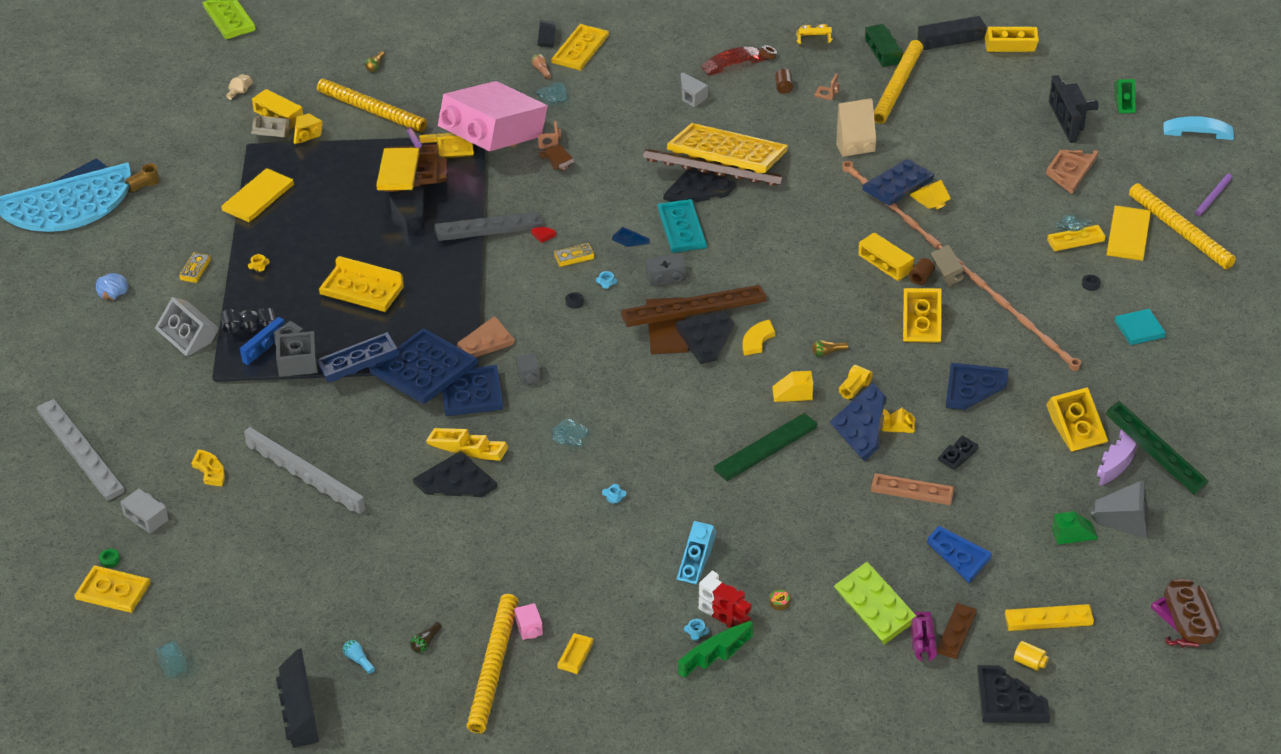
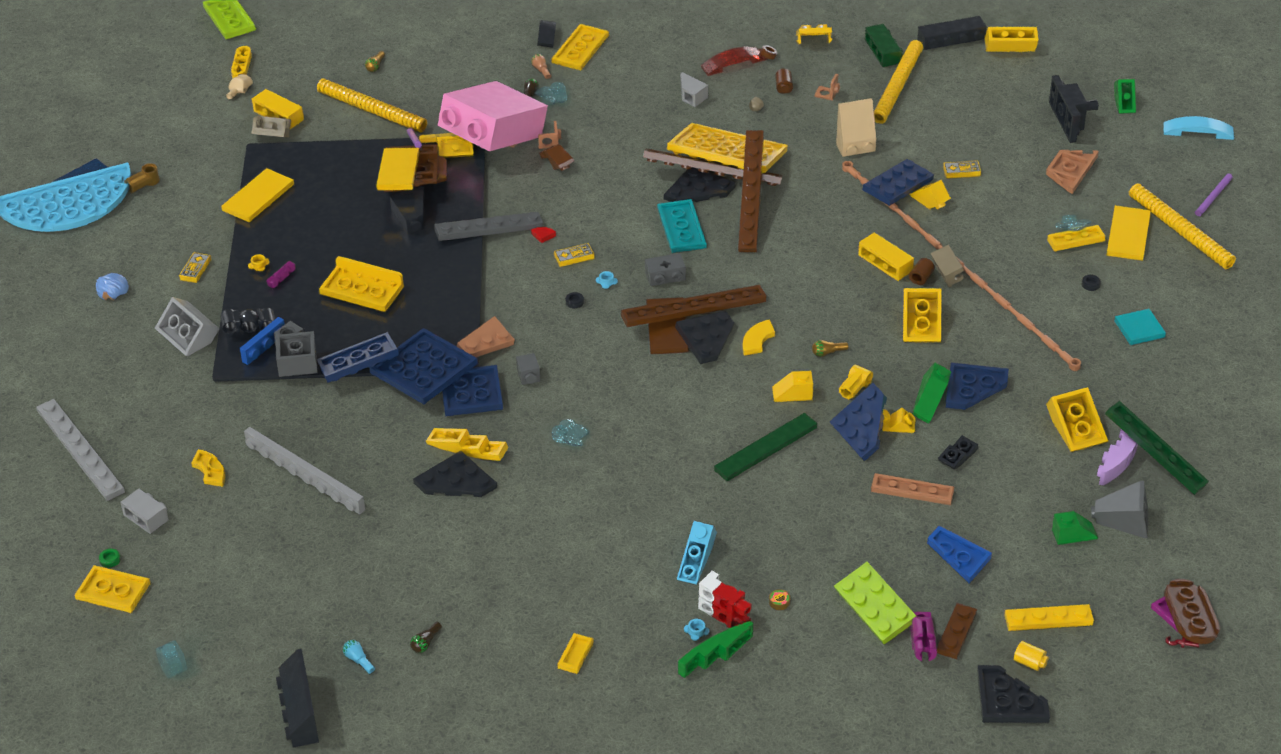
yellow slope [294,113,323,144] -> none
yellow piece [467,594,519,733] -> none
bright pink brick [515,603,543,640] -> none
medium azure plate [602,484,626,503] -> none
clear blue tile [612,227,650,247] -> none
none -> yellow beam [231,46,252,78]
none -> magenta axle [267,261,296,288]
none -> dark brown piece [524,78,539,97]
none -> reddish brown plate [738,130,764,252]
none -> dark tan hinge [749,97,764,111]
none -> green slope [912,363,951,423]
none -> tile [943,161,981,178]

